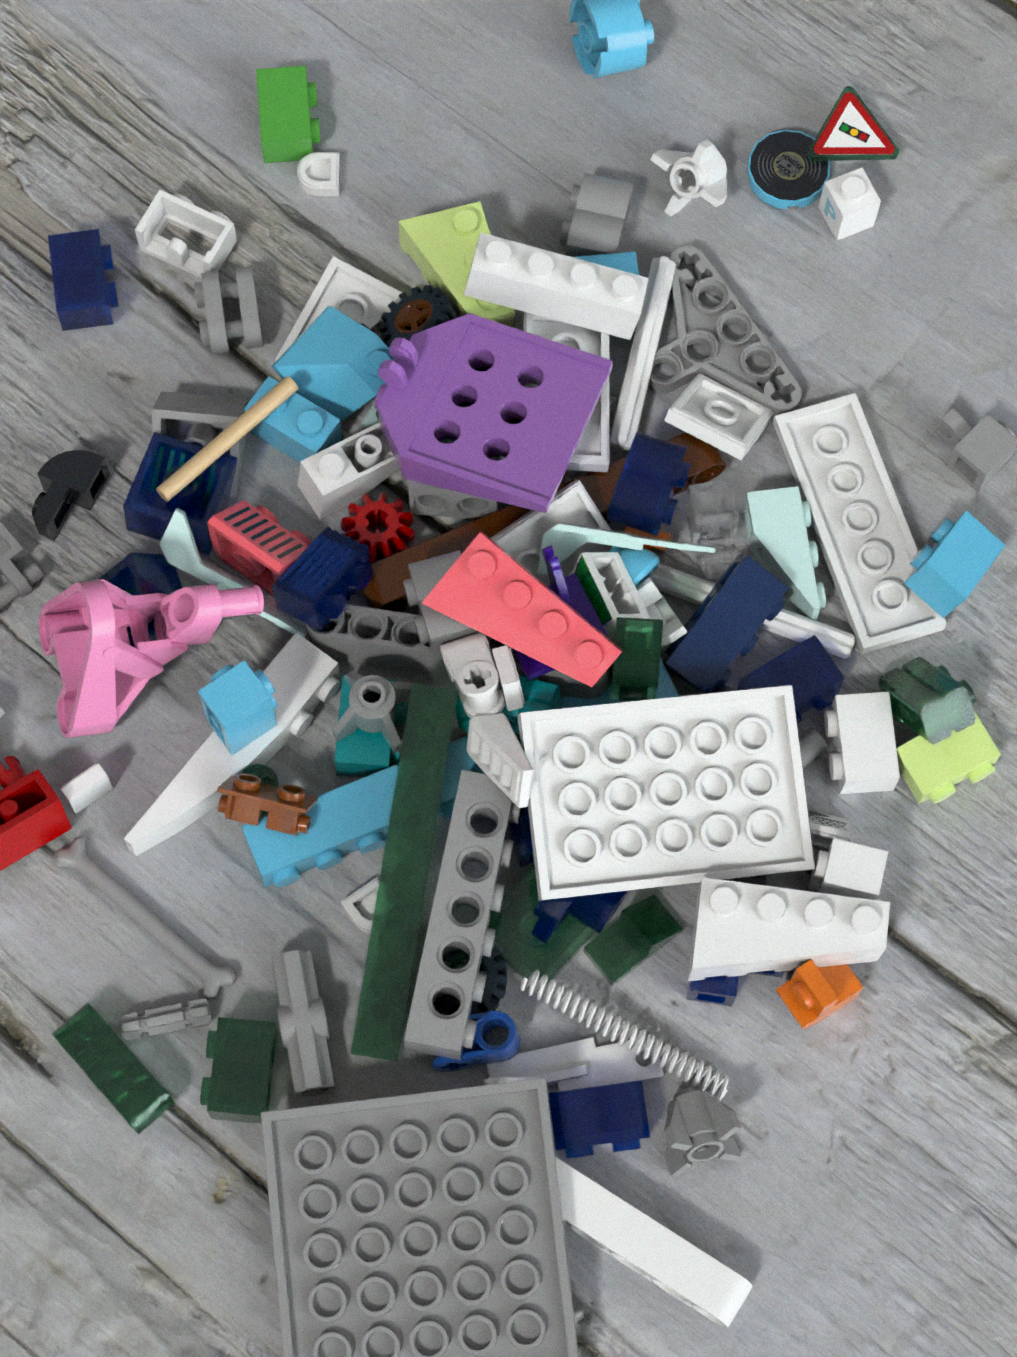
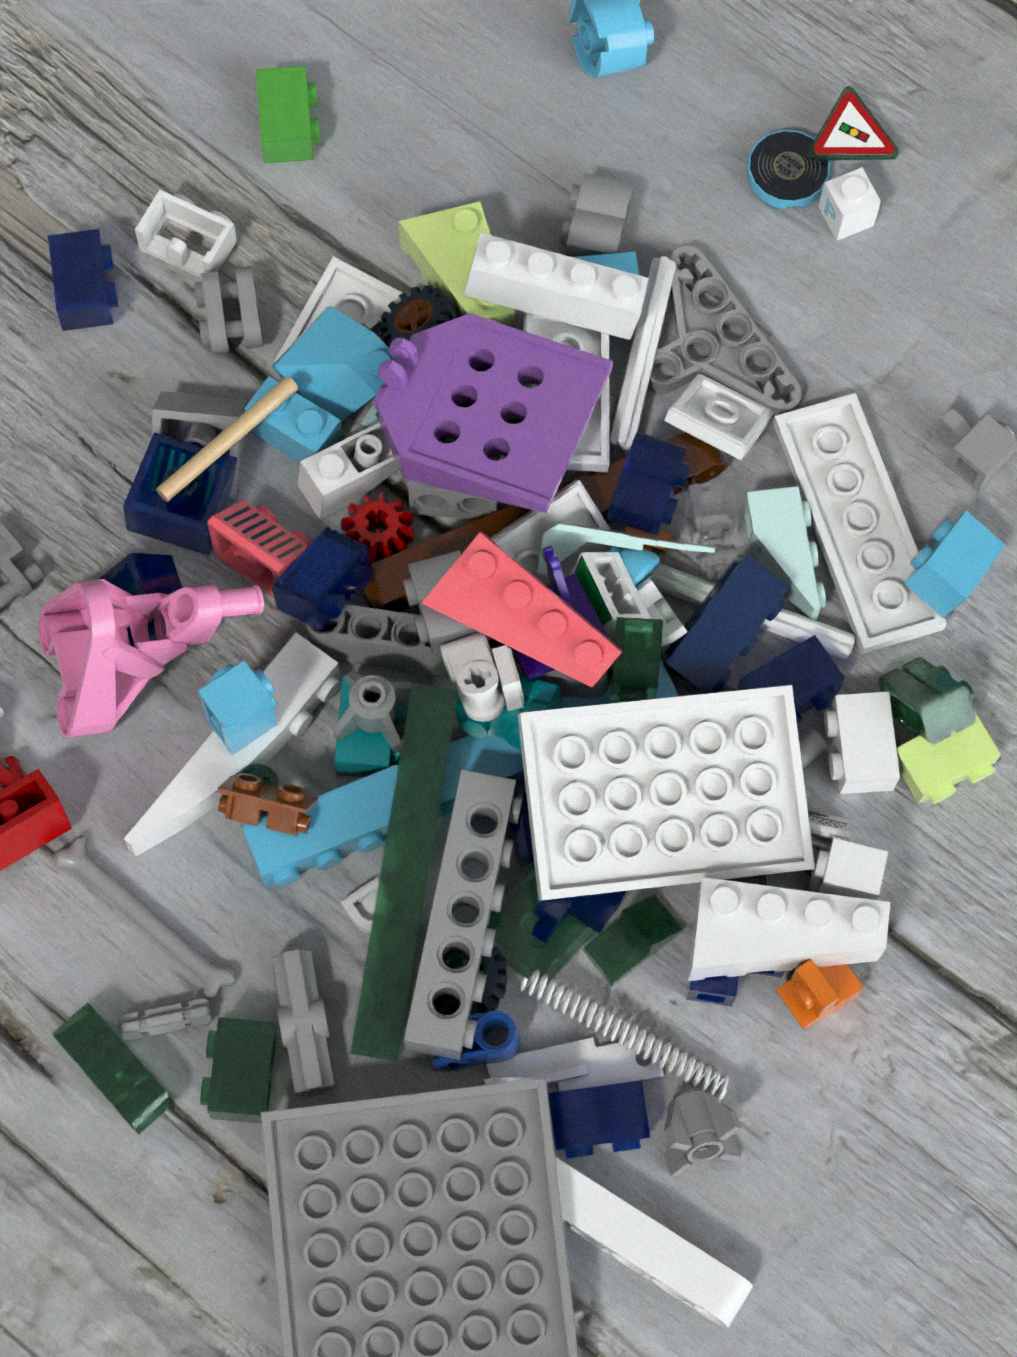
black brick [32,450,110,541] -> none
white tile [61,763,113,814] -> none
light aqua piece [159,508,308,638] -> none
white tile [297,152,340,196] -> none
white slope [466,713,534,808] -> none
white brick [650,140,727,216] -> none

